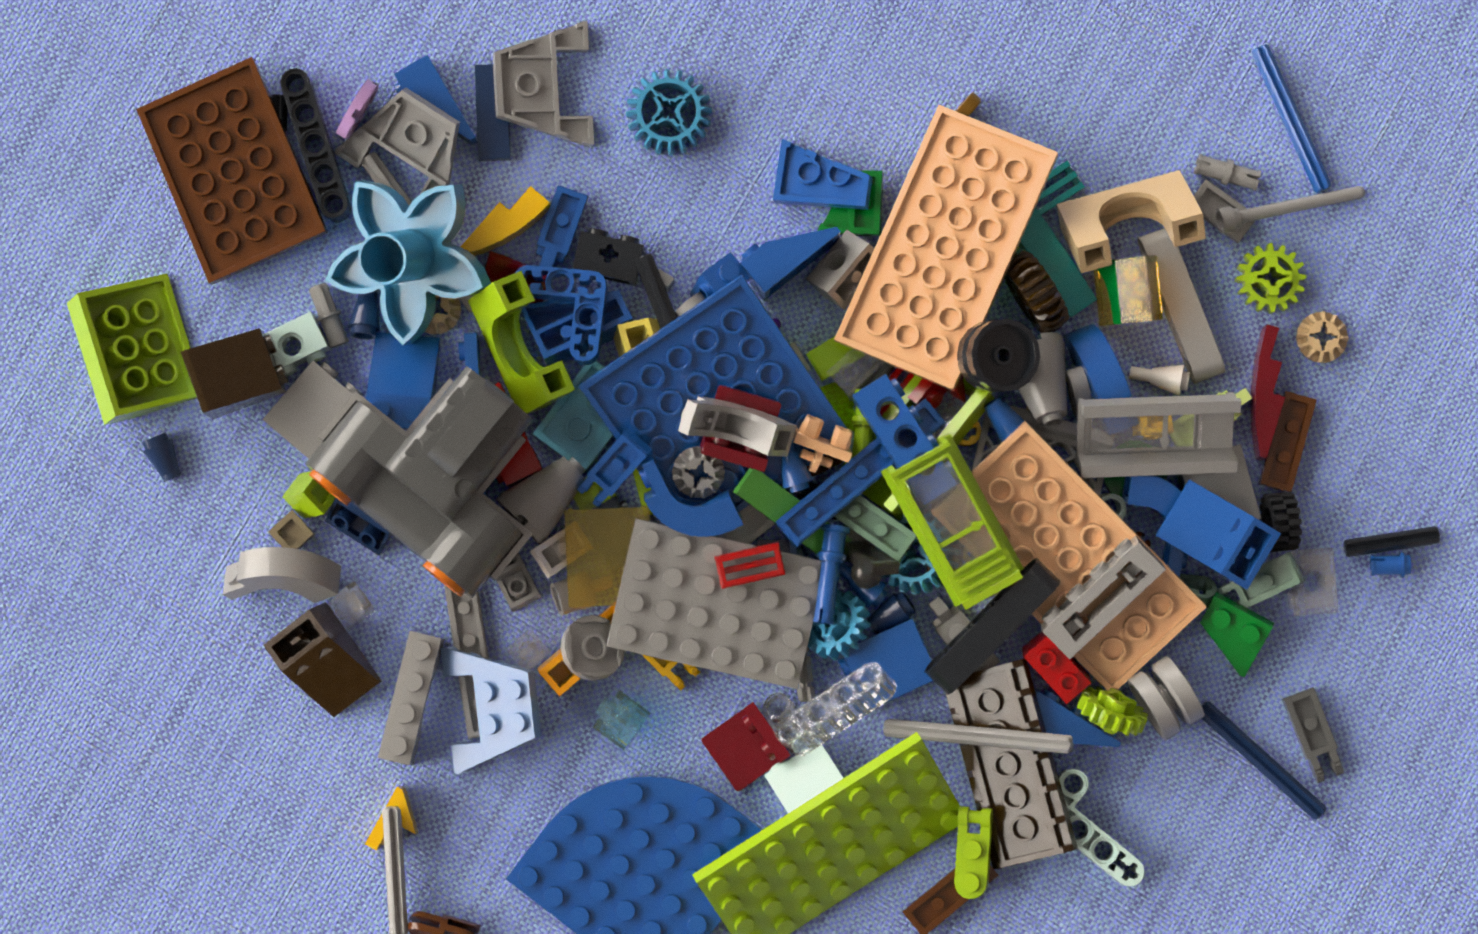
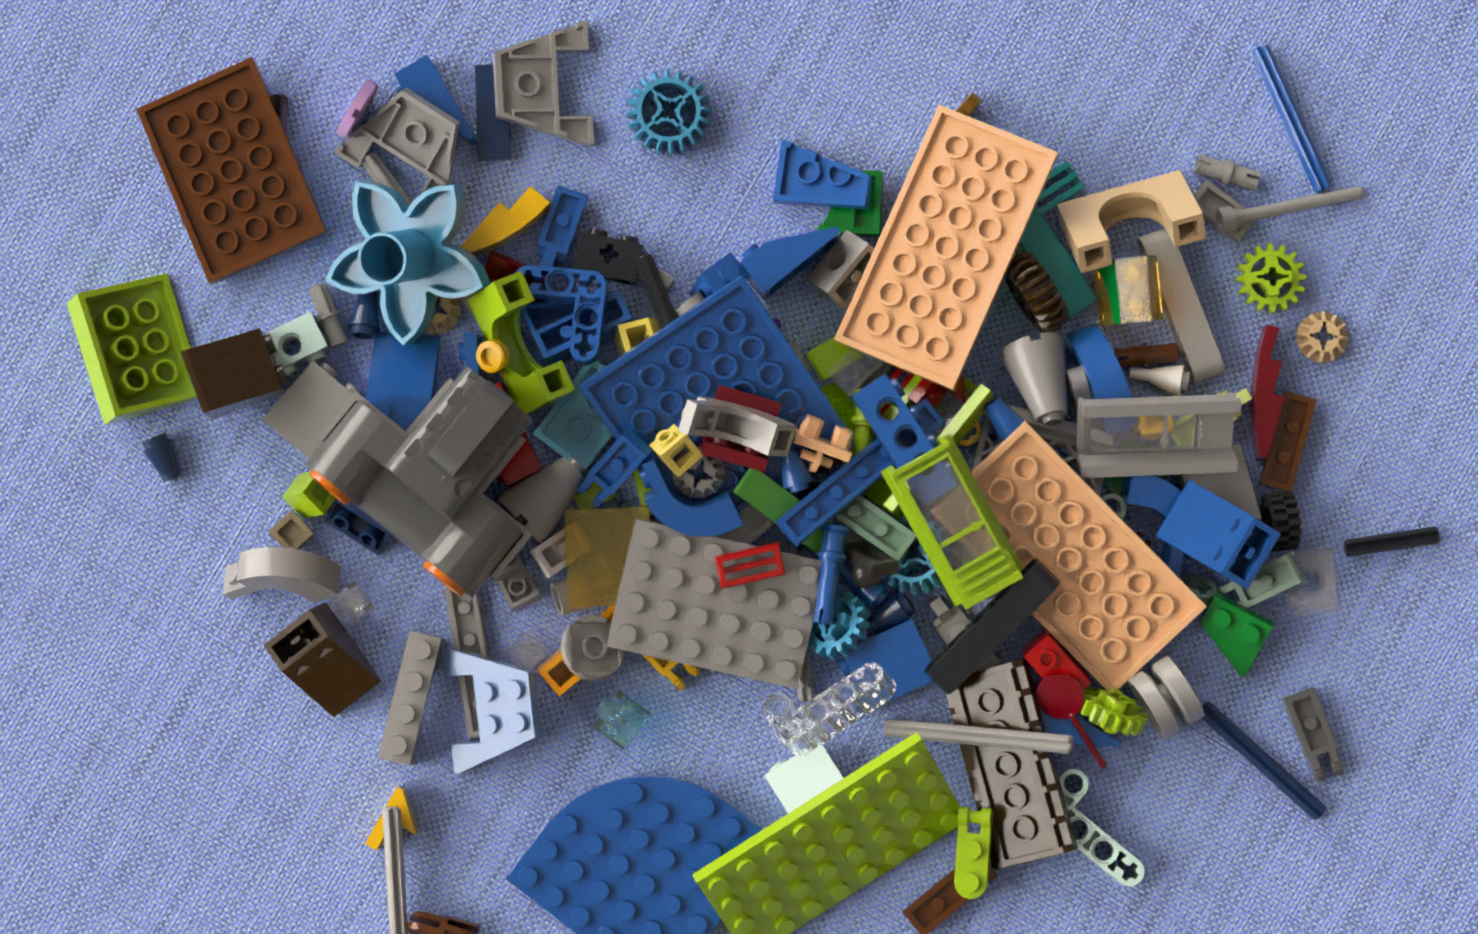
black beam [280,68,351,223] -> none
dark red bracket [701,702,791,791] -> none
black wheel [957,319,1040,392] -> none
light grey brick [1041,535,1166,659] -> none
blue pin [1370,552,1411,578] -> none
none -> yellow tile [476,339,510,373]
none -> light yellow brick [649,424,703,477]
none -> dark red piece [1036,673,1106,769]
none -> reddish brown axle [1114,343,1179,368]

